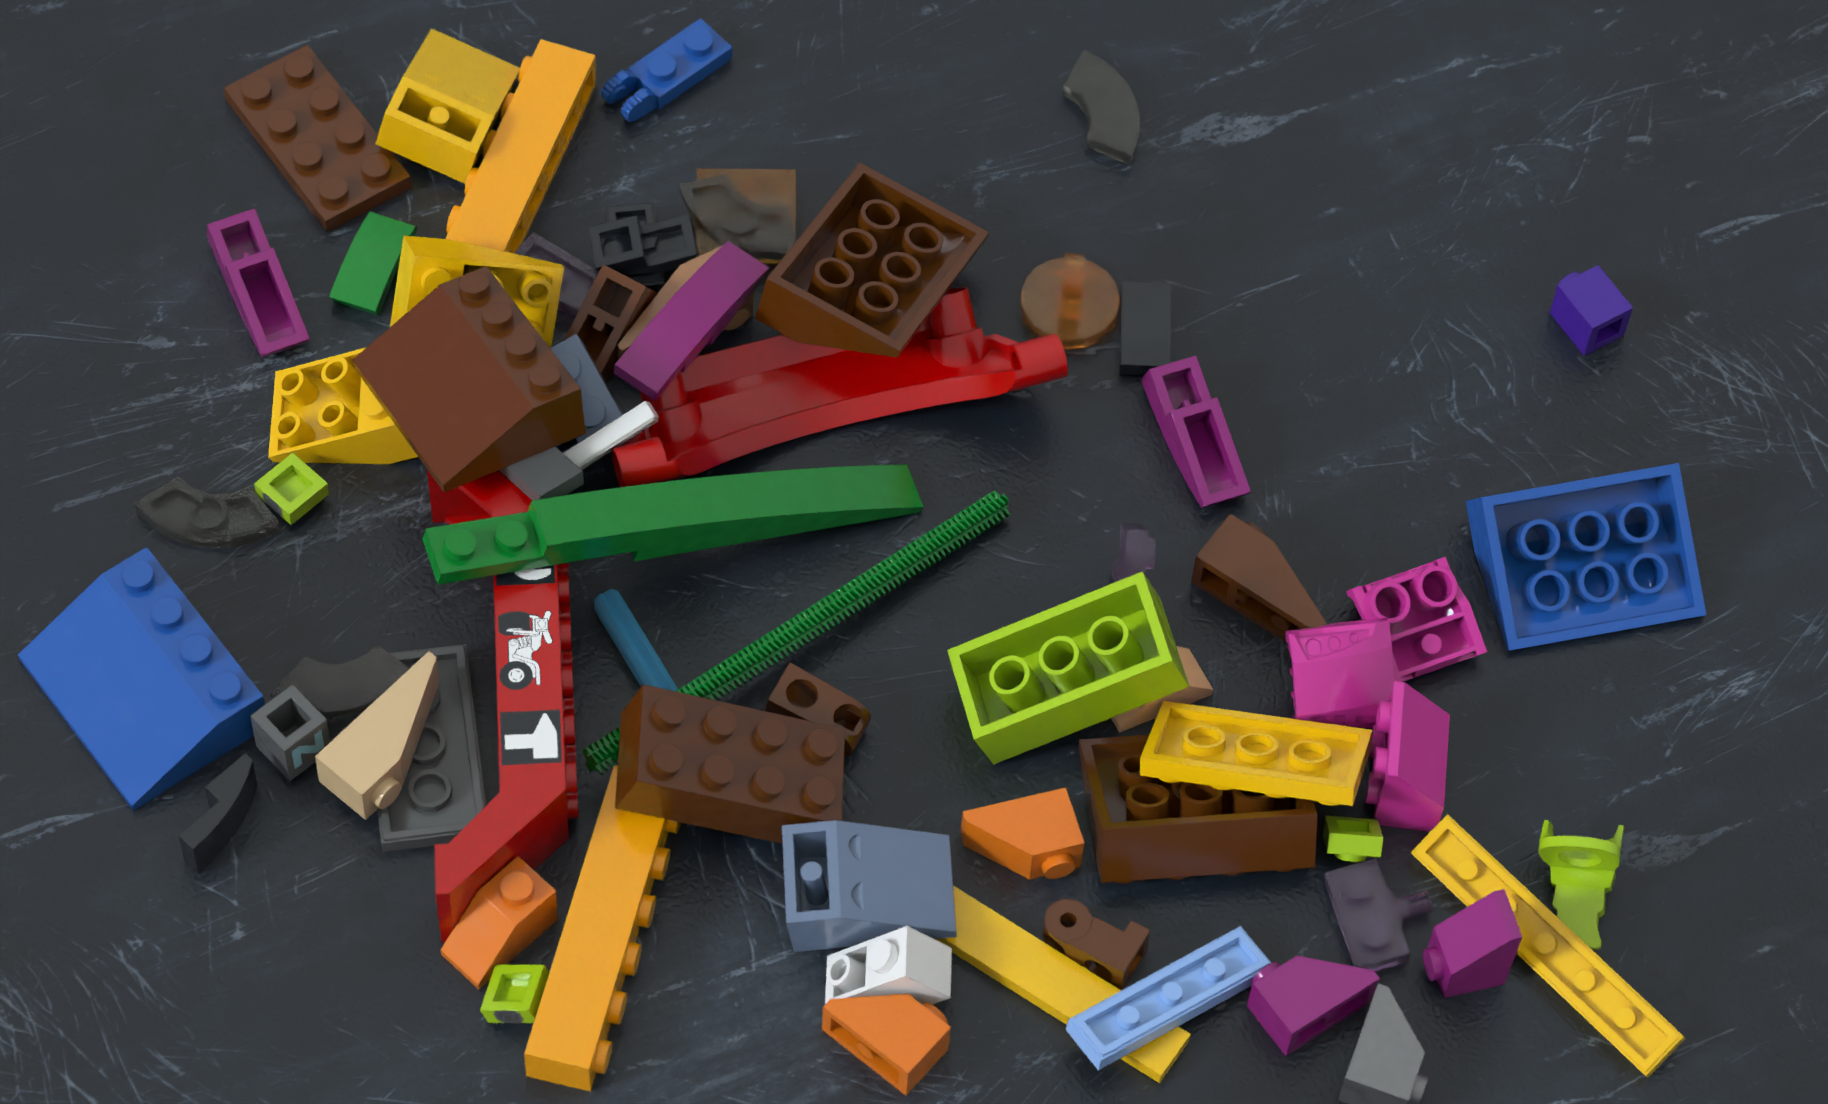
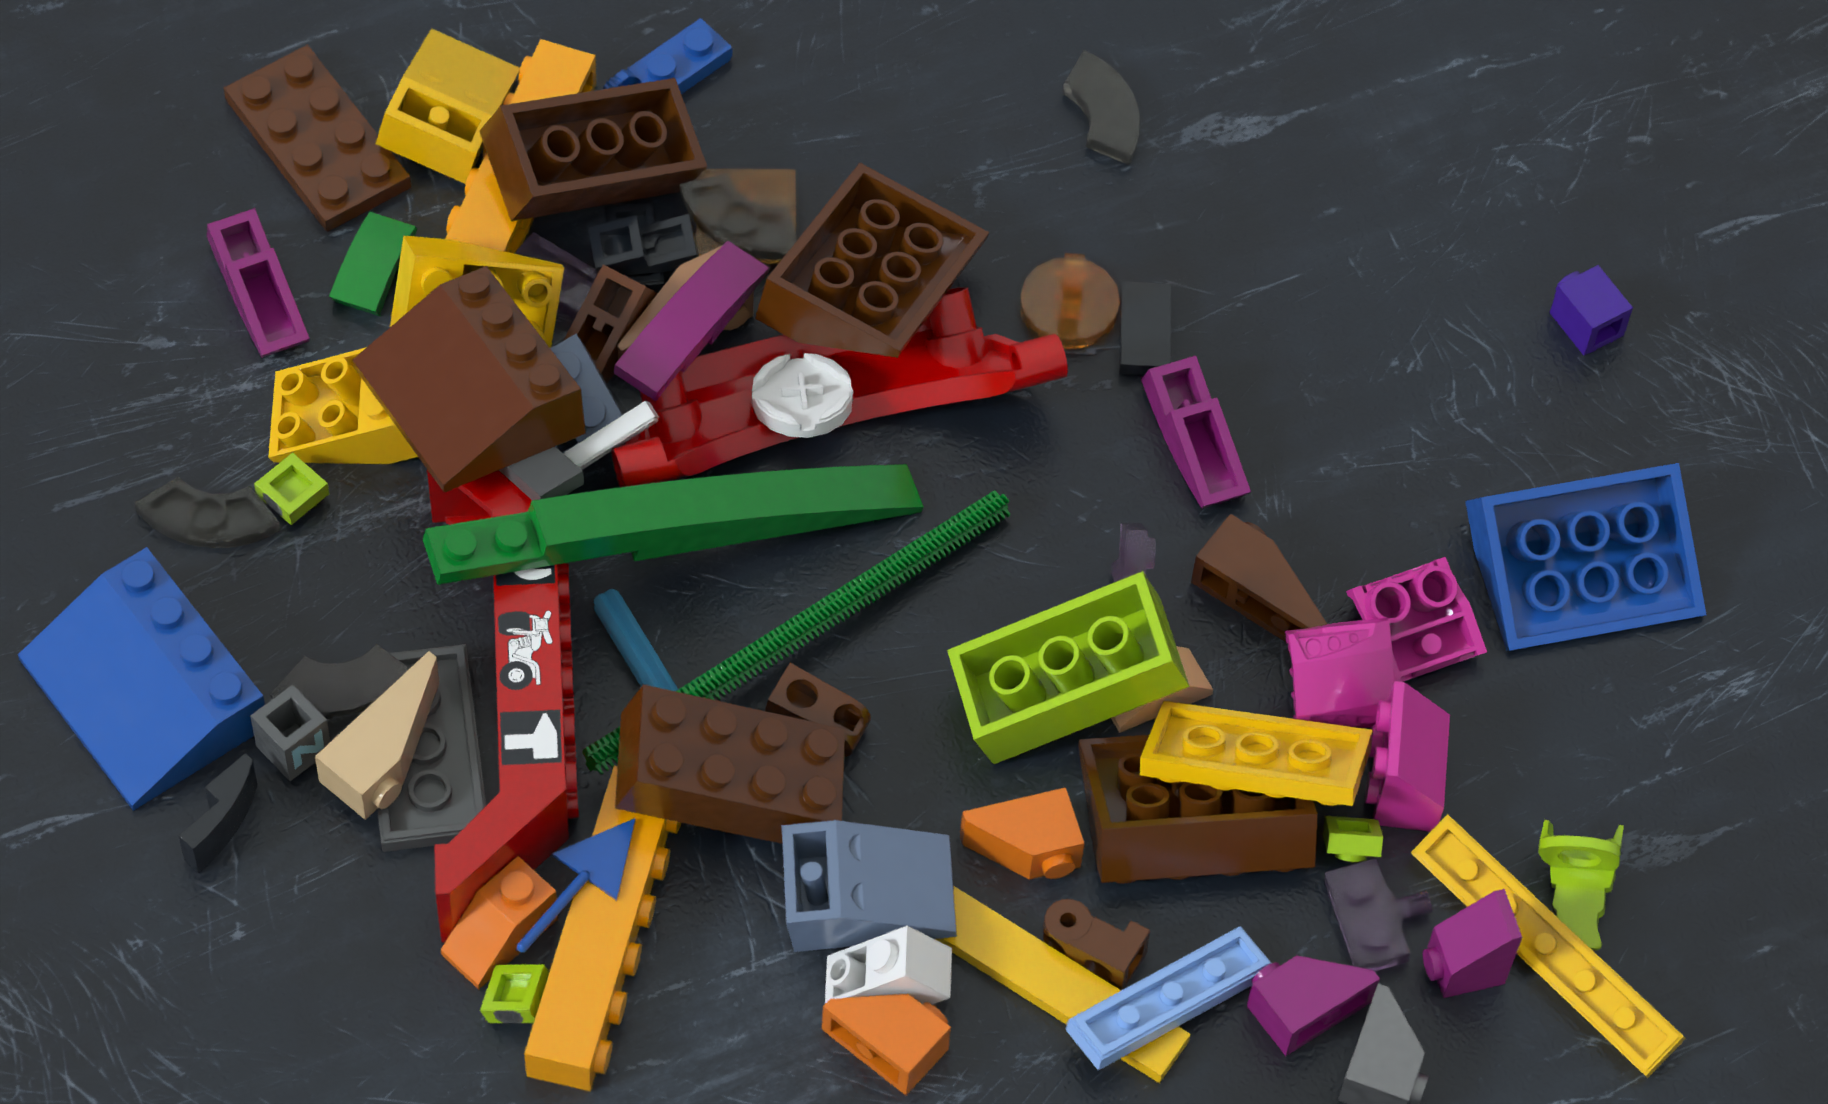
none -> reddish brown brick [479,78,707,221]
none -> blue piece [517,818,635,953]
none -> white tile [752,353,853,438]

